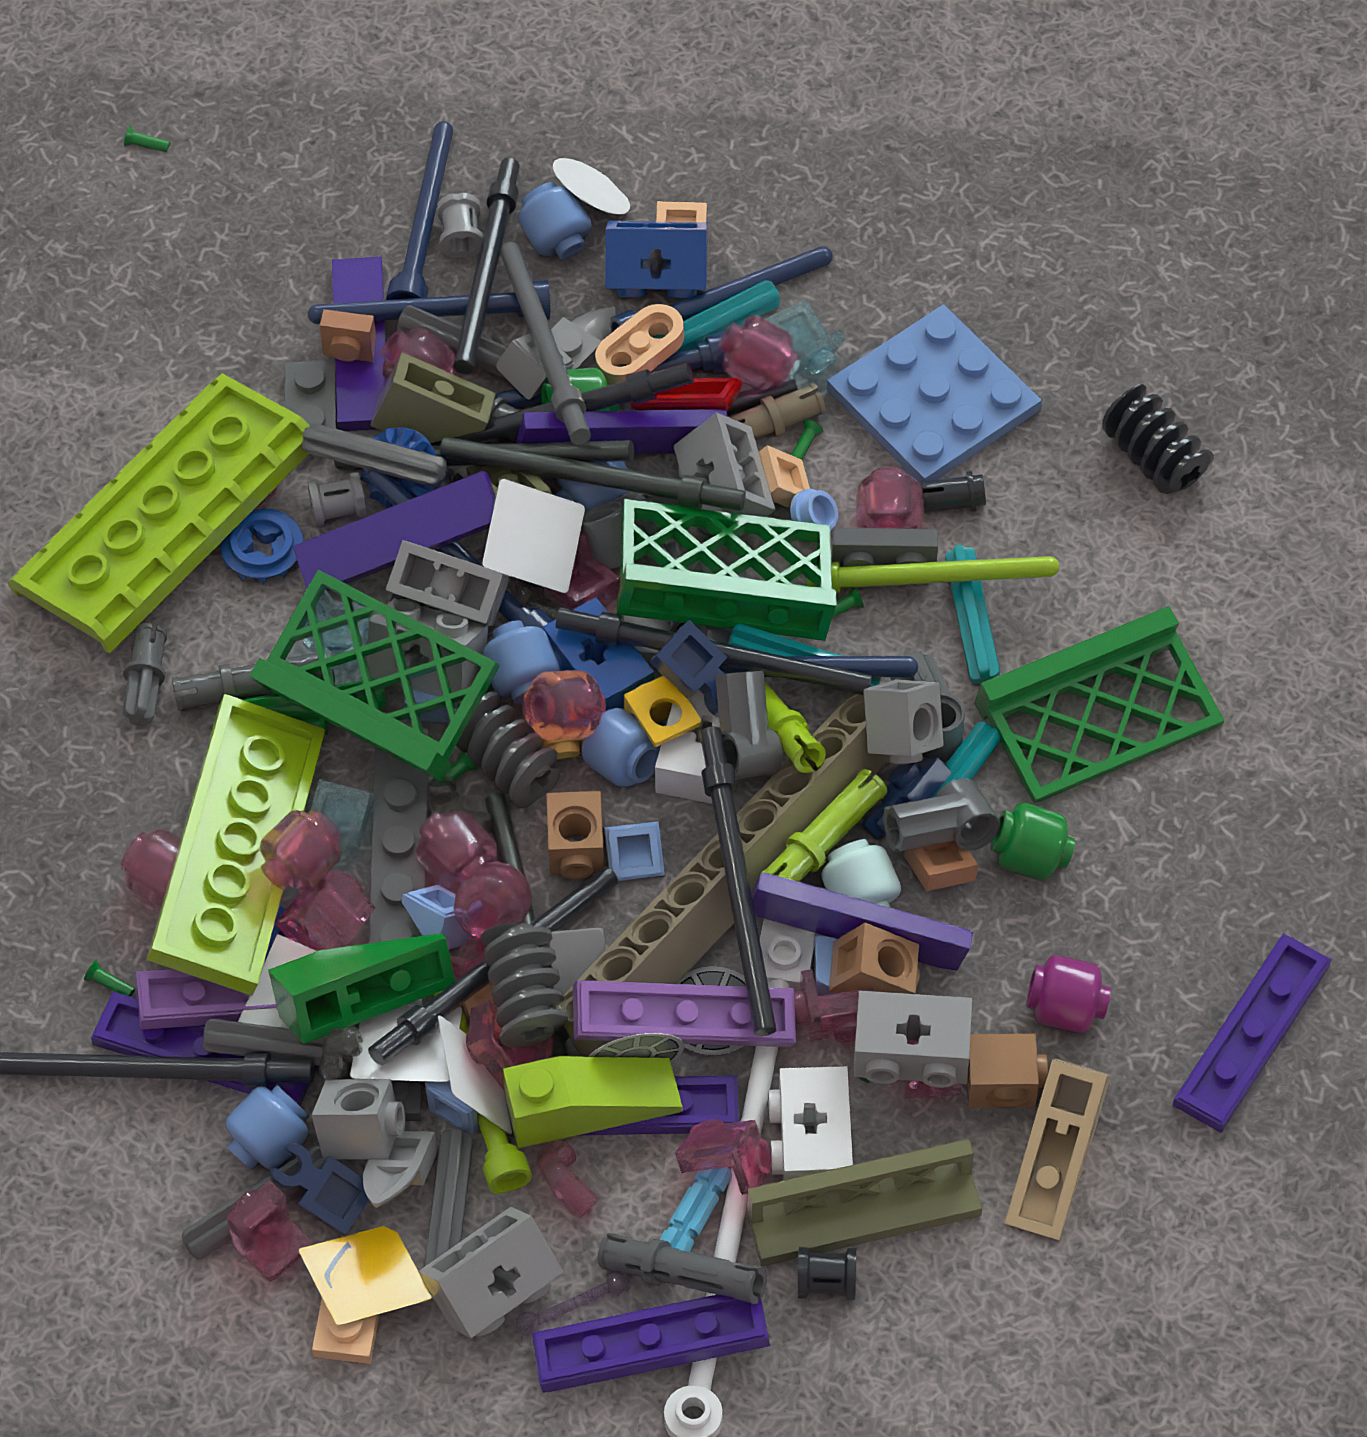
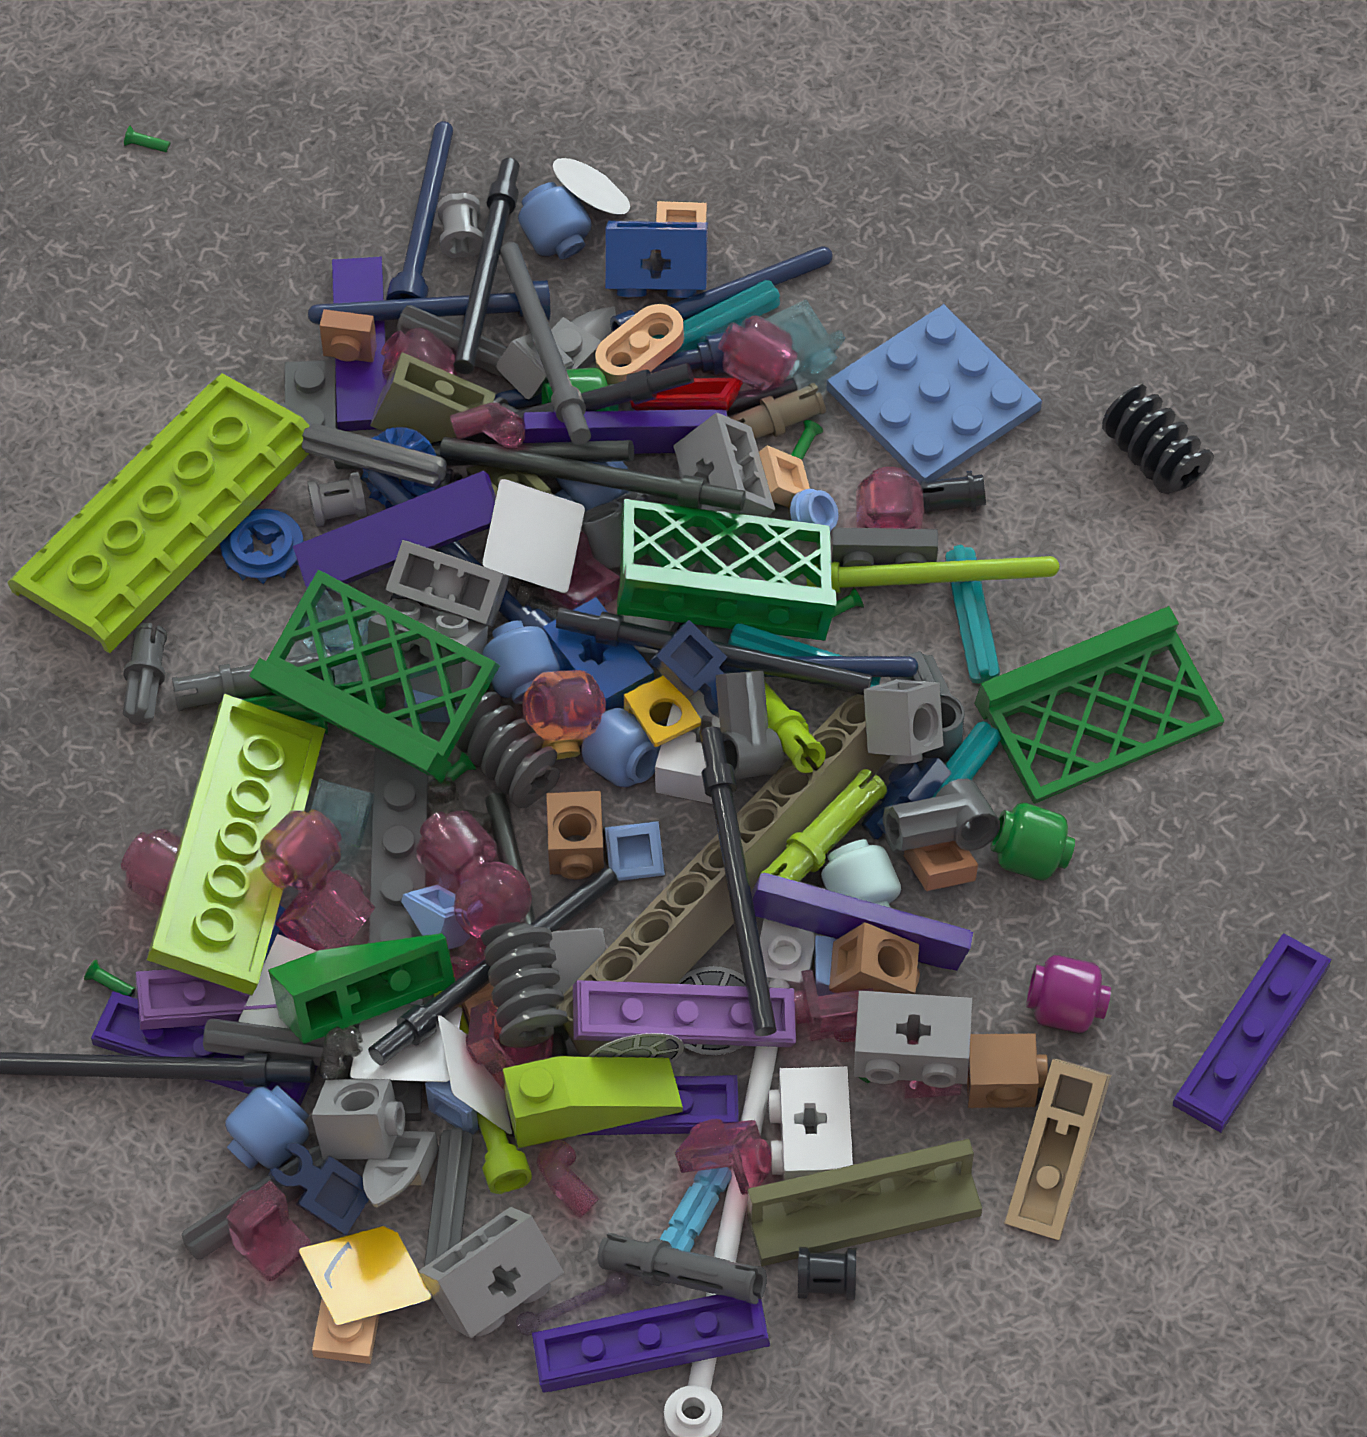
none -> clear pink arm [450,402,525,448]

